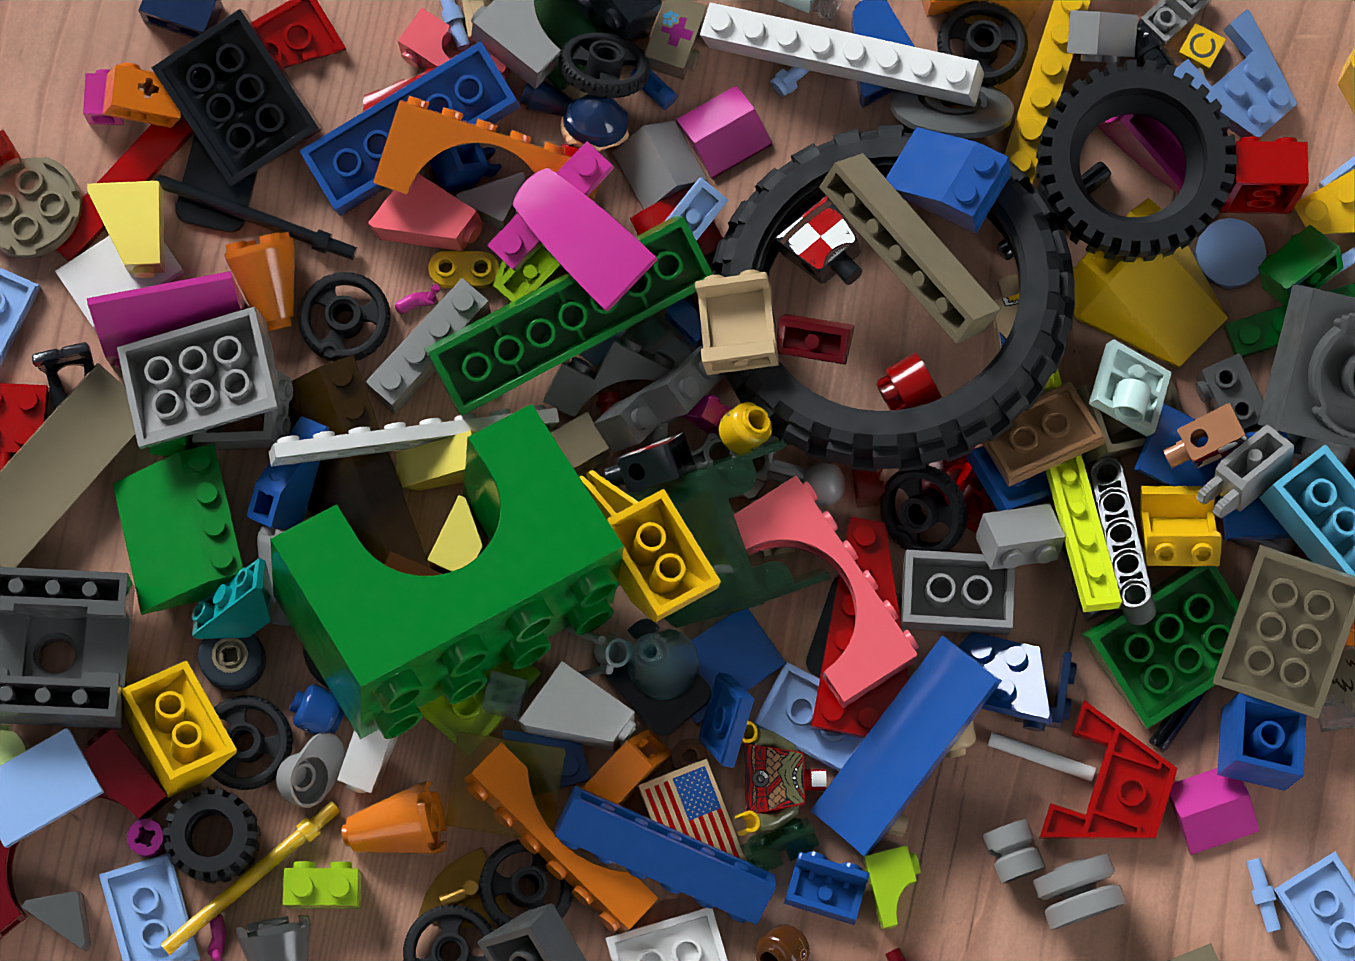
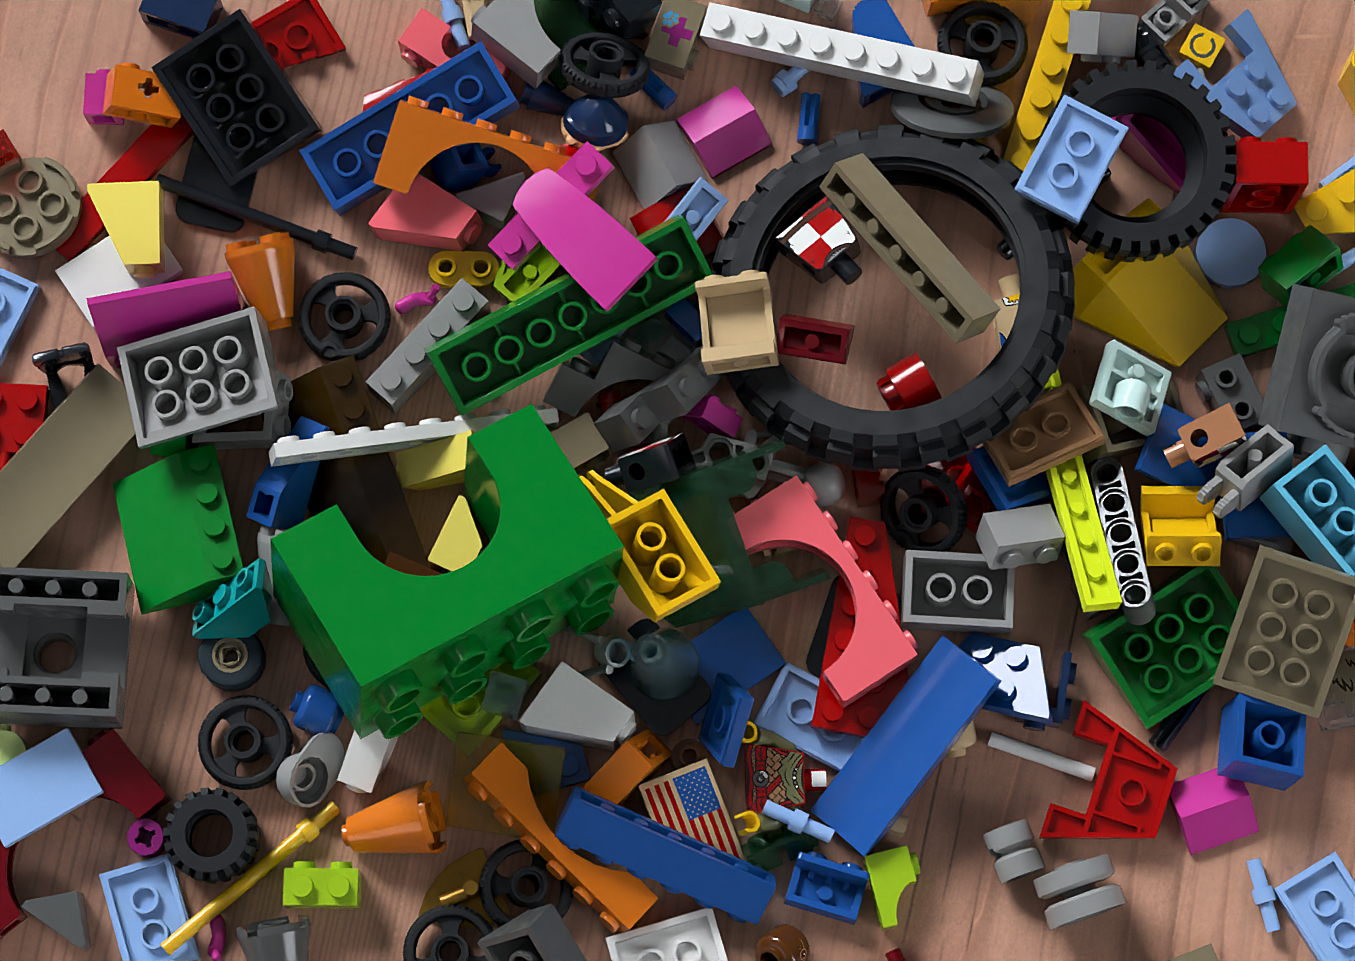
yellow slope [122,660,237,798] -> none
yellow head [719,402,773,455] -> none
blue slope [886,127,1011,234] -> none
none -> light blue bar [761,800,835,843]
none -> blue piece [797,92,821,146]
none -> light blue tile [1013,95,1129,225]

